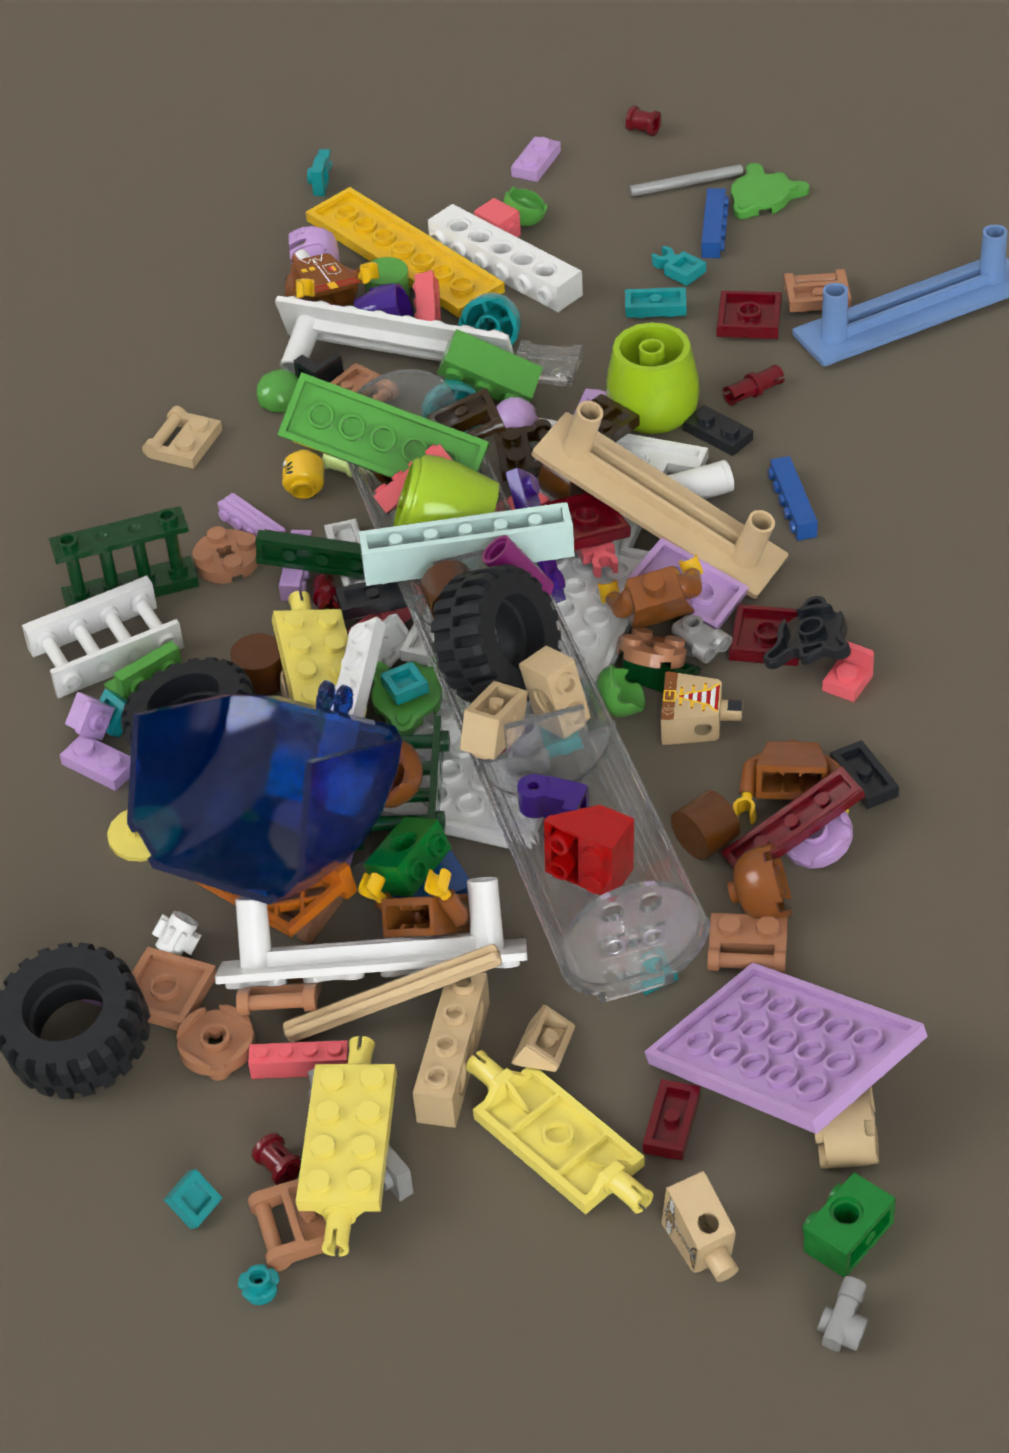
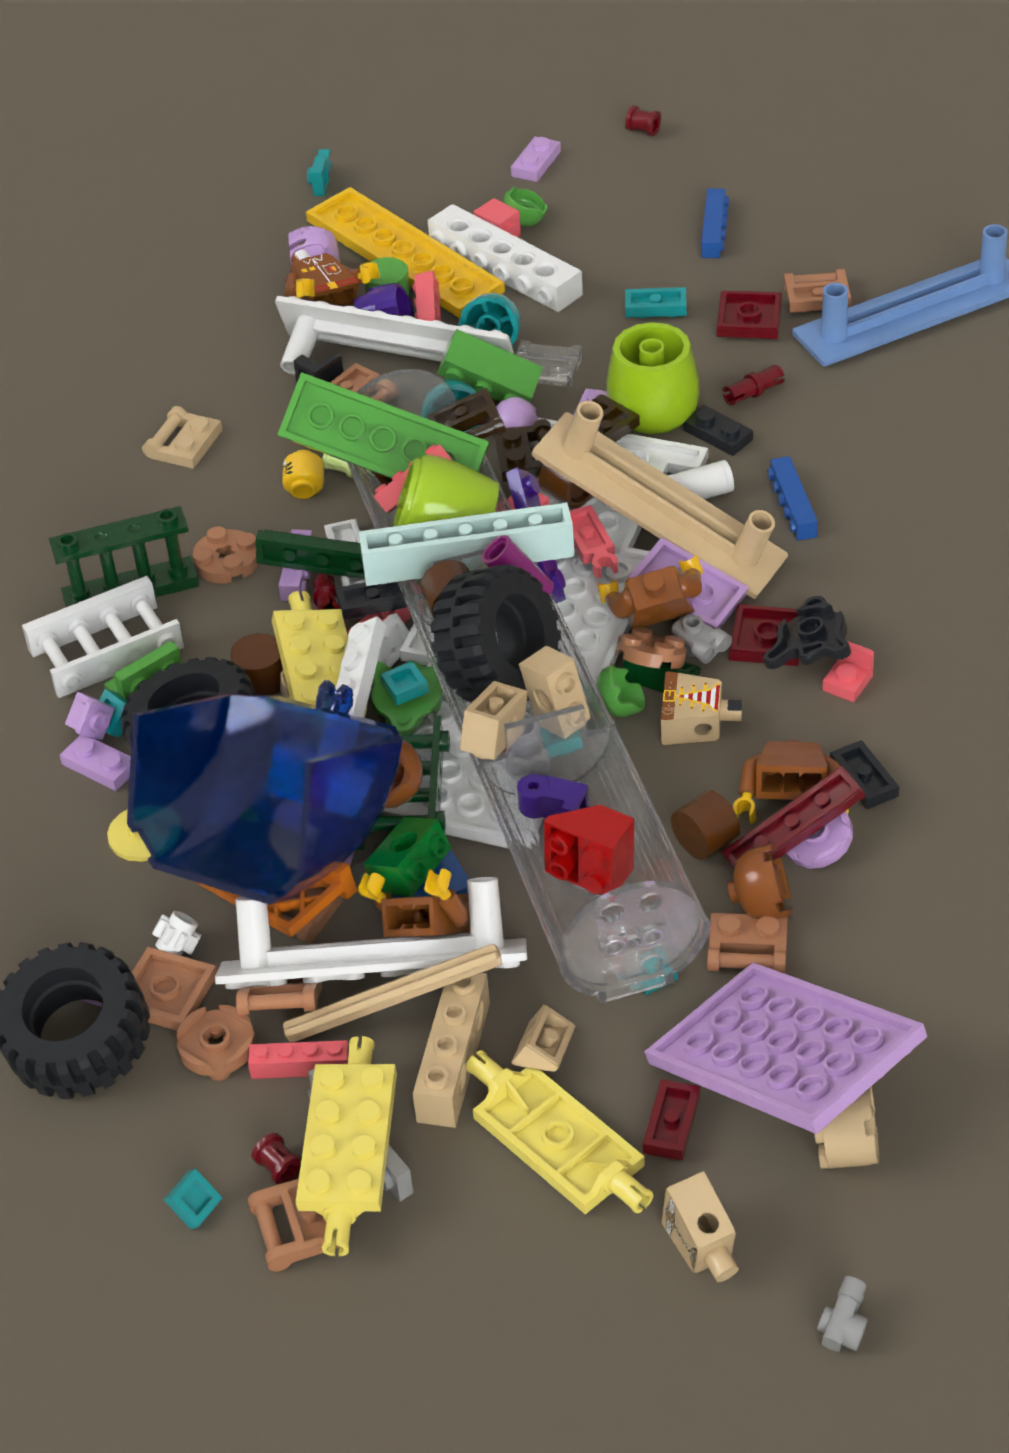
lavender piece [218,493,286,537] -> none
teal plate [238,1264,280,1305] -> none
bright green hair [256,369,299,413] -> none
dark red tile [541,492,631,551] -> none
light grey bar [629,164,743,197] -> none
teal plate [651,246,706,286] -> none
bright green tile [731,163,810,219] -> none
green brick [802,1172,896,1278] -> none

